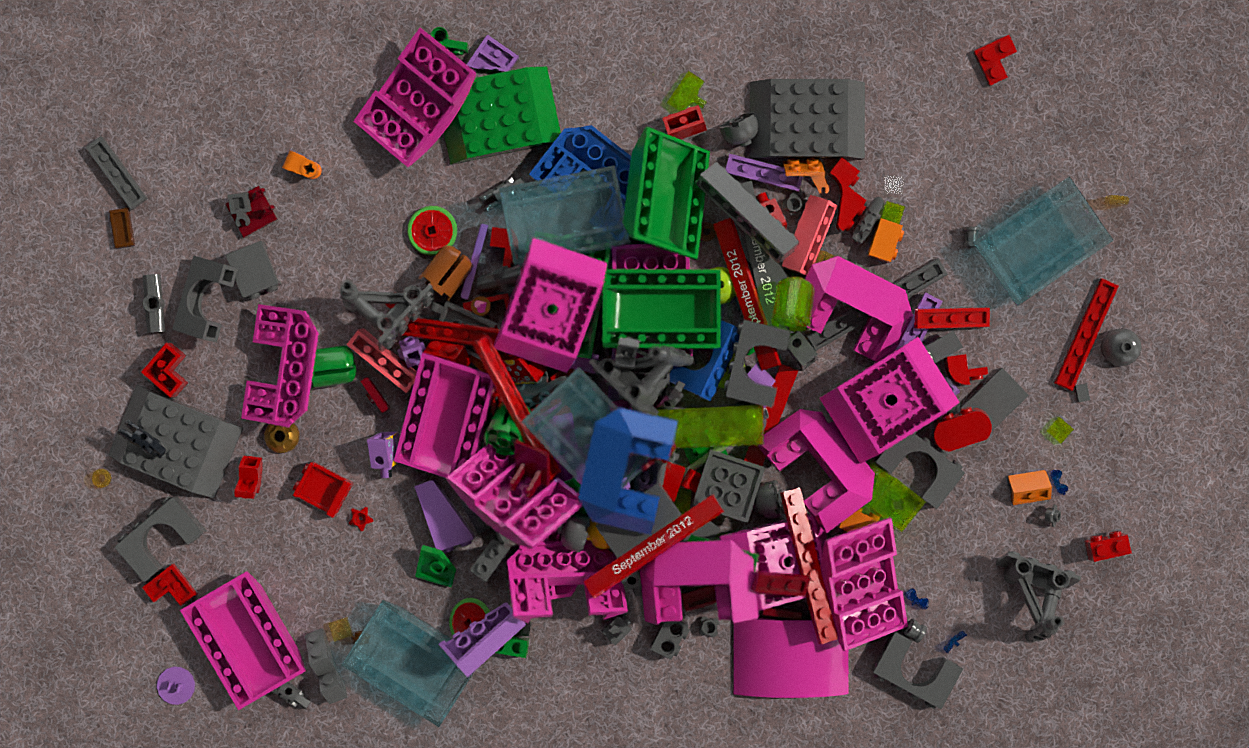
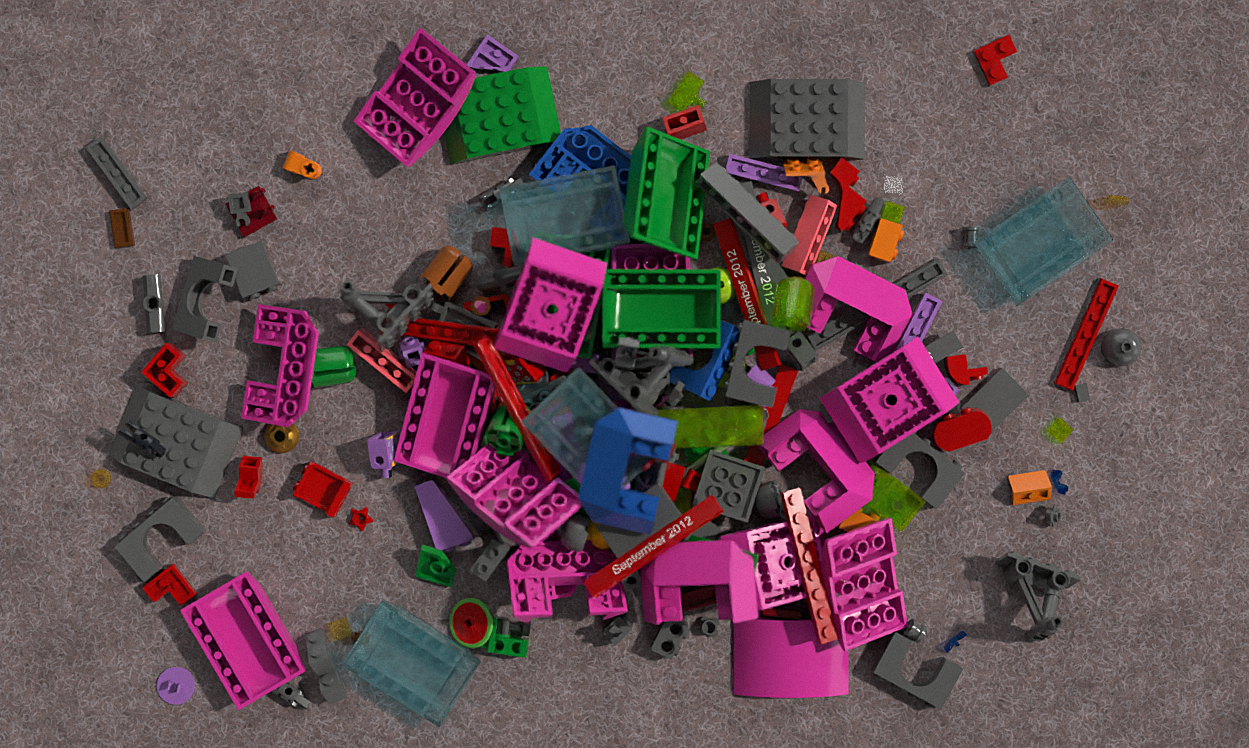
dark red plate [360,377,390,413] -> none
red wheel [407,206,457,256] -> none
green plate [431,27,469,55] -> none
medium lavender wedge [439,602,526,677] -> none
medium lavender tile [461,224,488,300] -> none
dark red plate [509,440,550,498] -> none
dark grey cylinder [719,112,758,147] -> none
dark red plate [751,571,810,596] -> none
dark grey plate [782,193,805,216] -> none
clear blue piece [904,589,929,610] -> none
red plate [915,307,990,329] -> none
red brick [1084,531,1132,562] -> none

